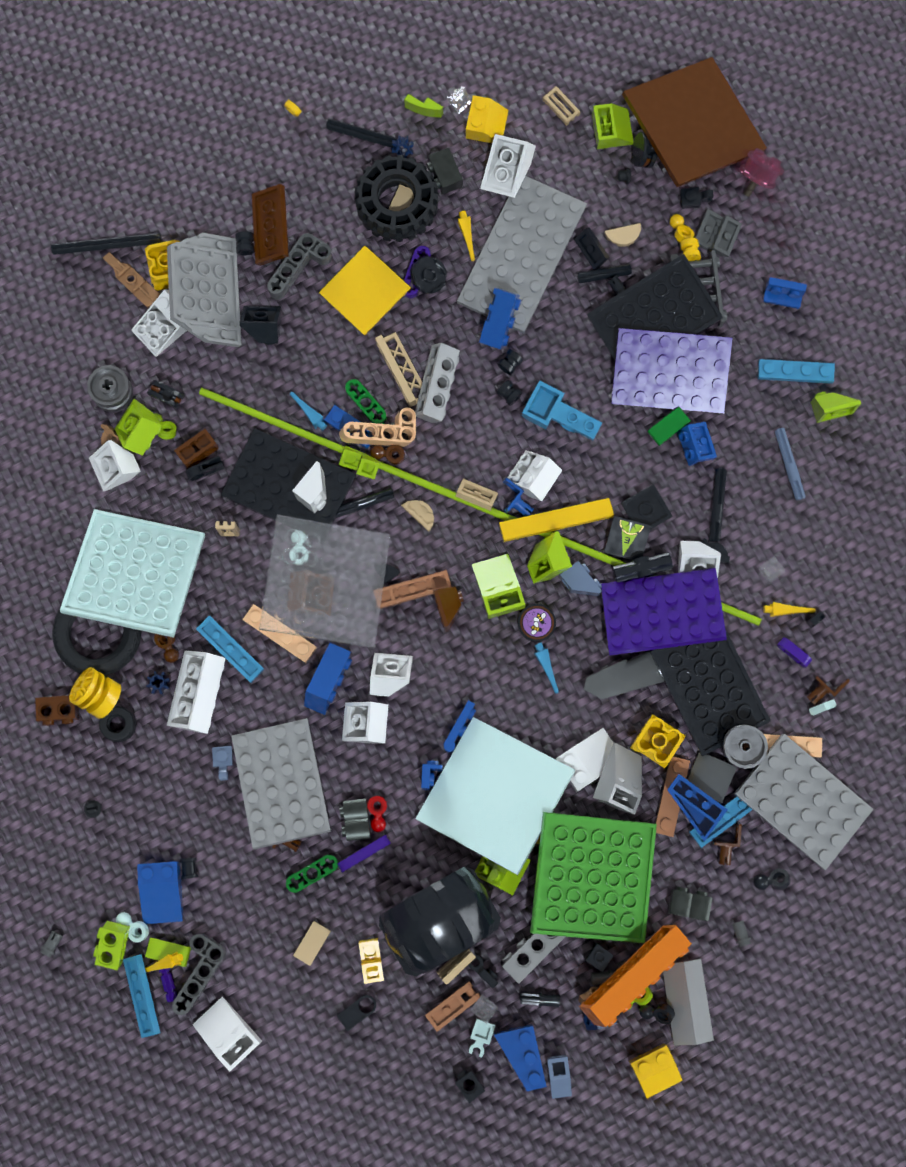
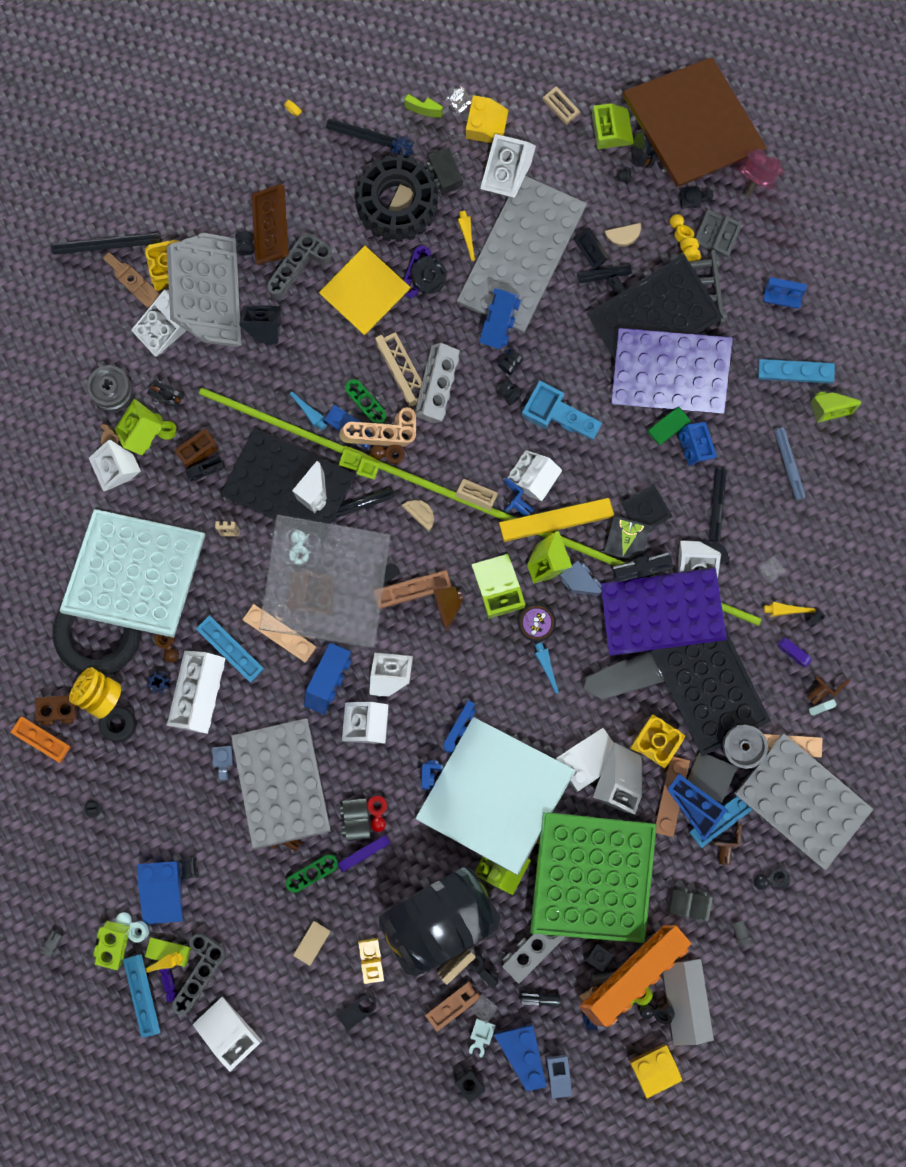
none -> orange plate [10,716,71,763]

